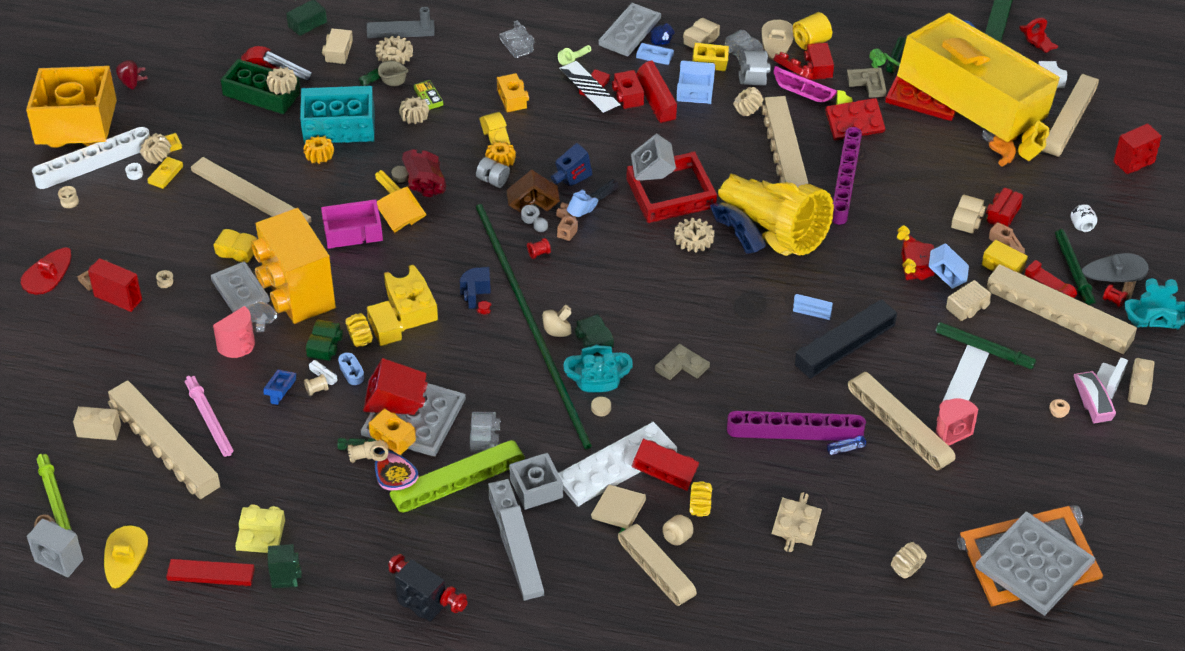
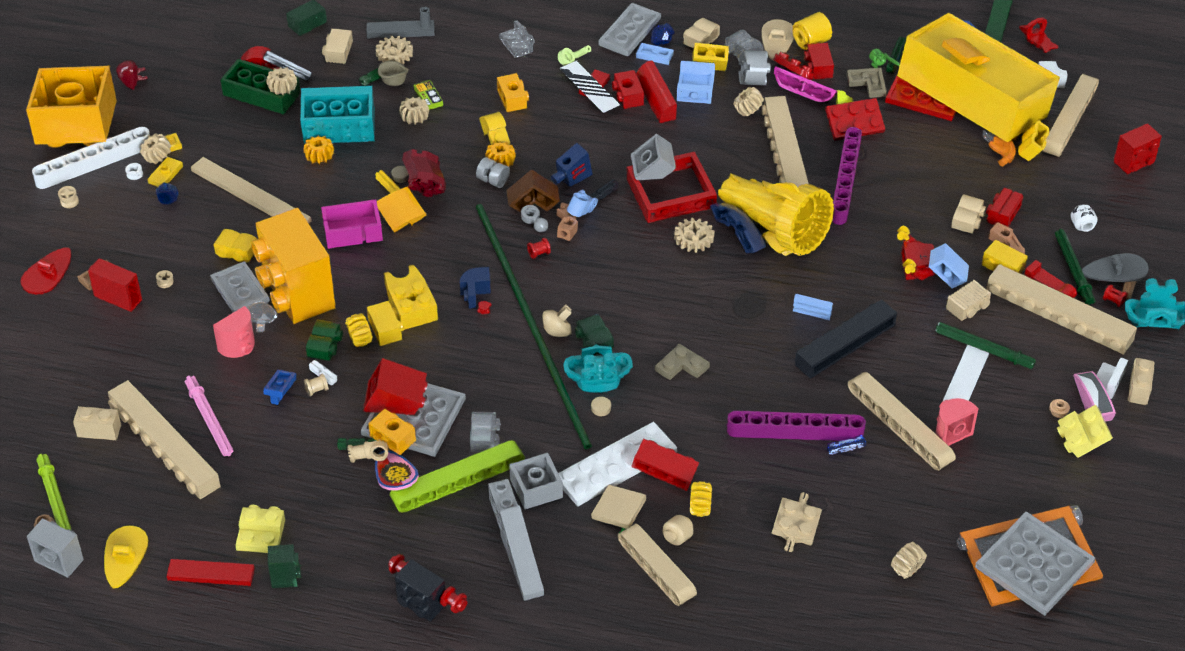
light blue beam [338,353,364,385] -> none
none -> clear blue rock [156,182,179,205]
none -> light yellow plate [1057,405,1113,458]

